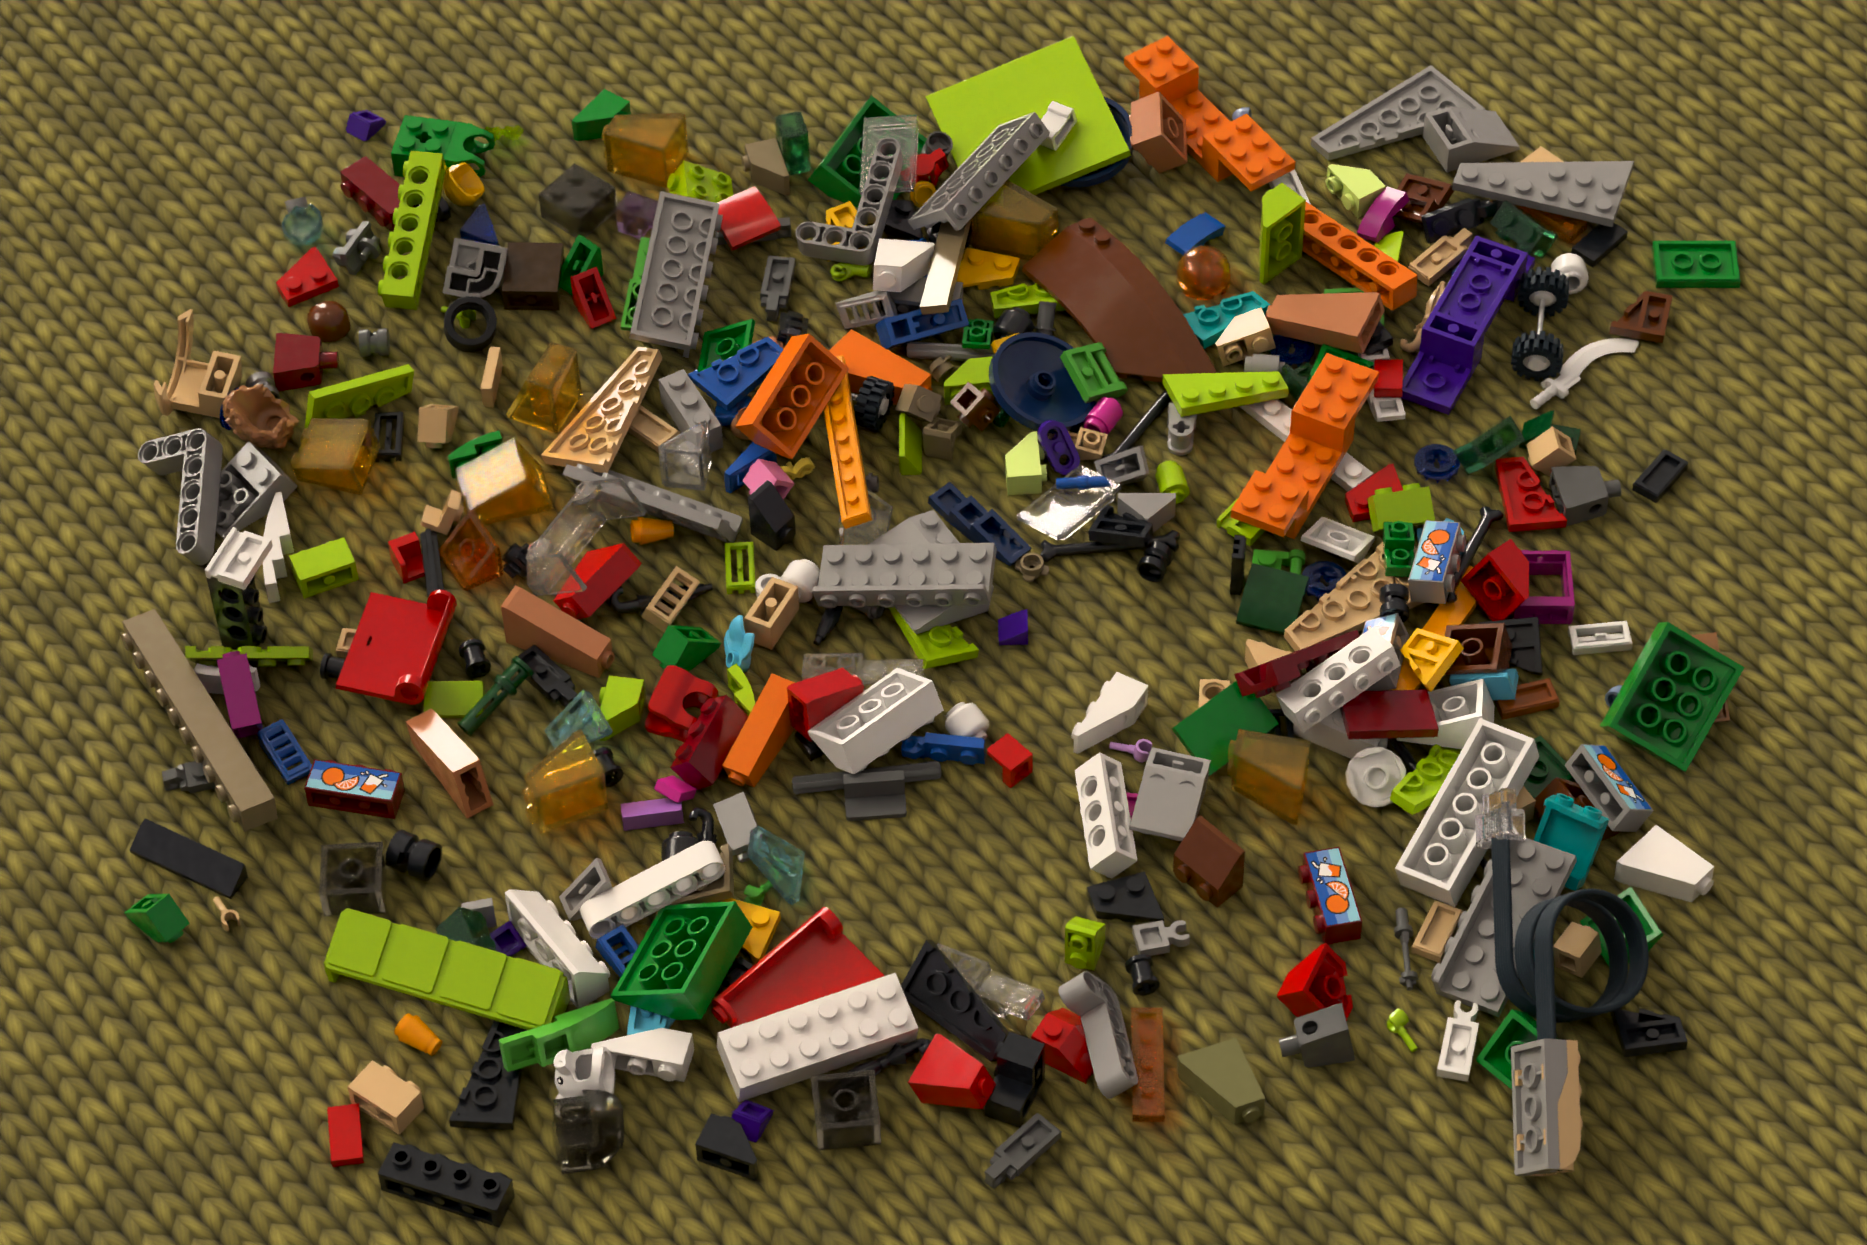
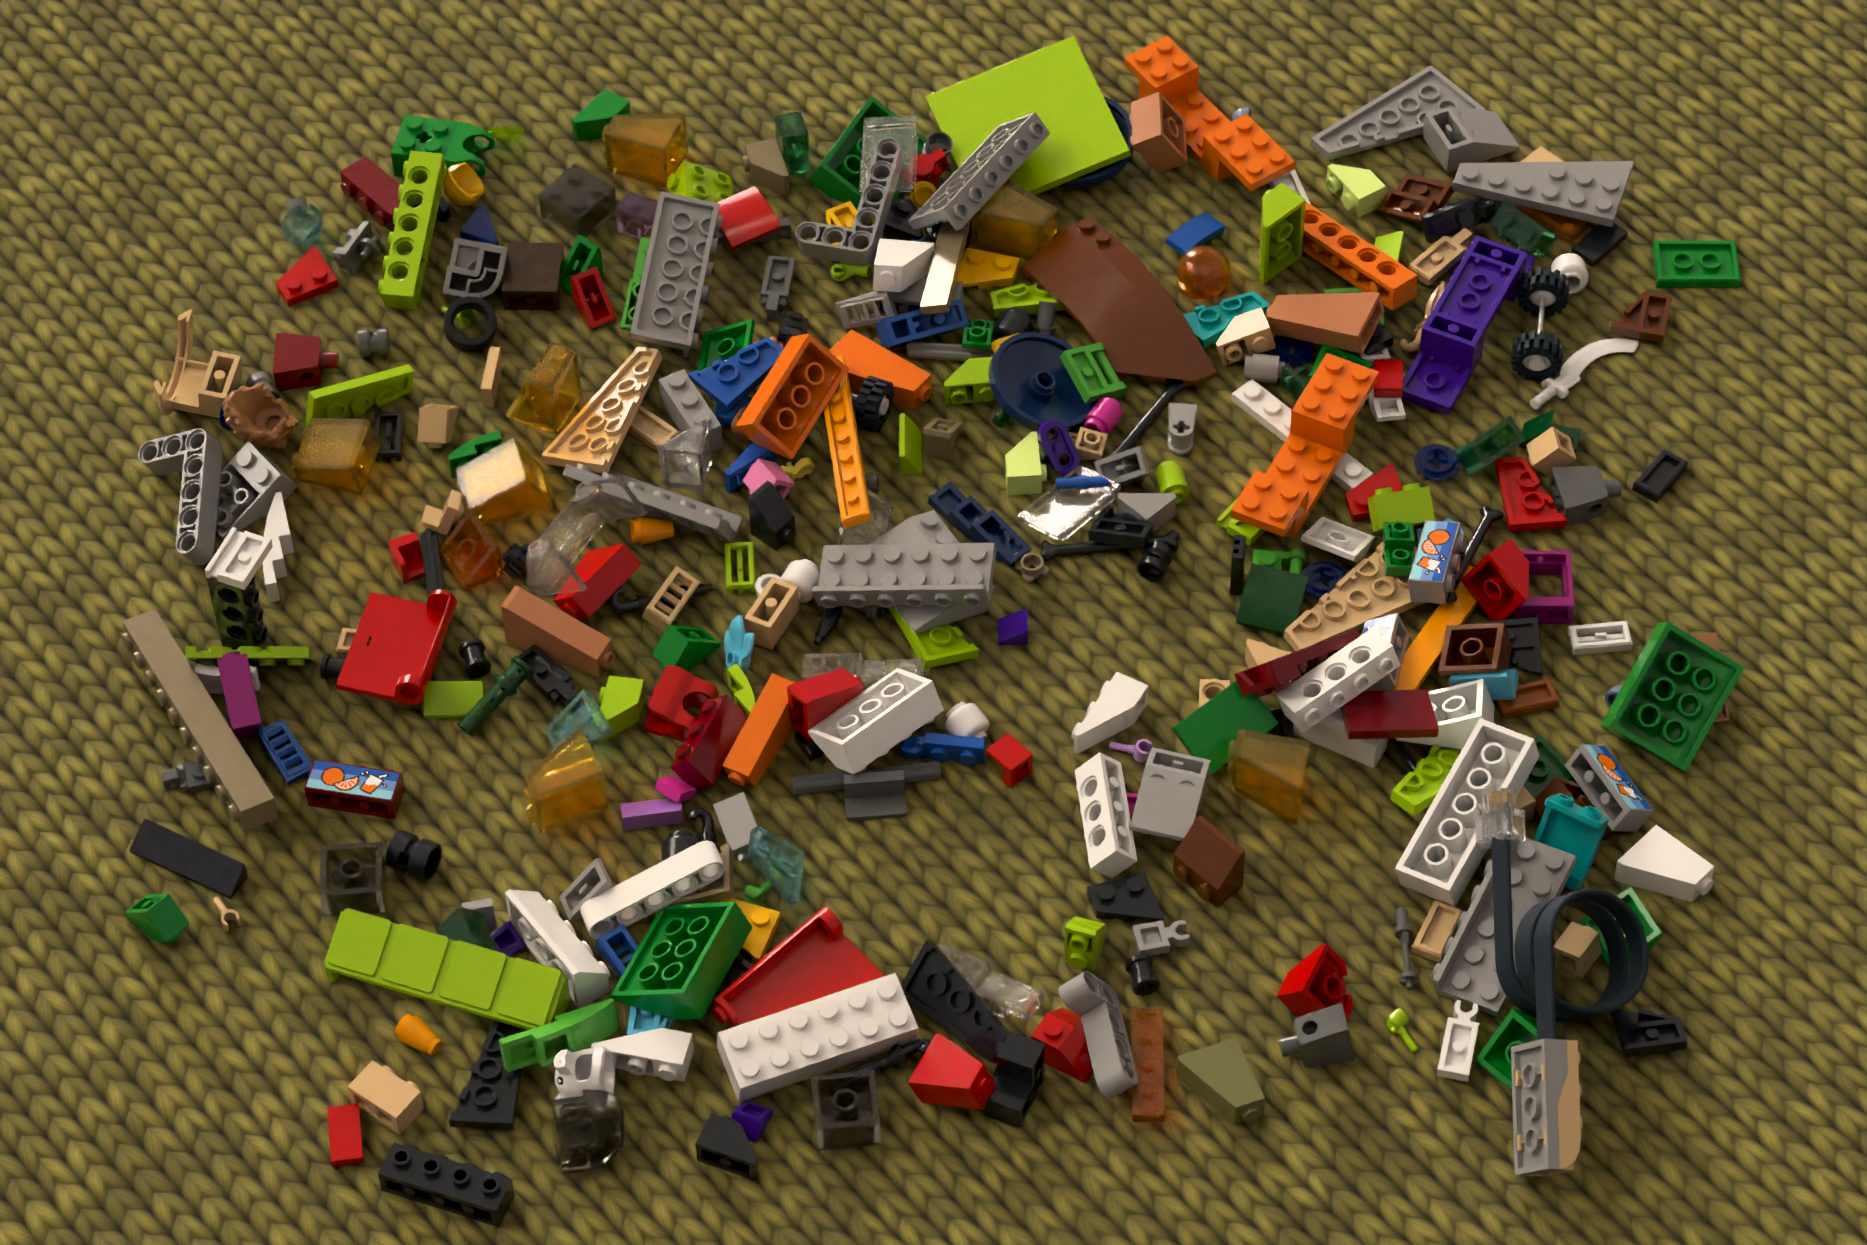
lime brick [289,537,359,599] -> none
reddish brown hair [307,301,351,342] -> none
dark purple slope [346,110,386,141] -> none
nougat slope [406,708,493,819] -> none
black bush [587,747,624,787] -> none
dark tan brick [895,384,942,422] -> none
dark tan plate [929,355,955,383] -> none
reddish brown brick [950,381,1001,431] -> none
dark grey hinge [984,1113,1062,1189] -> none
white piece [1040,101,1077,151] -> none
lime wing [1162,371,1289,417] -> none
brick [1298,847,1362,944] -> none
white tile [1345,747,1406,807] -> none
magenta slope [1357,187,1410,243] -> none
black wheel [1379,583,1409,622] -> none
yellow wing [1400,628,1464,692] -> none

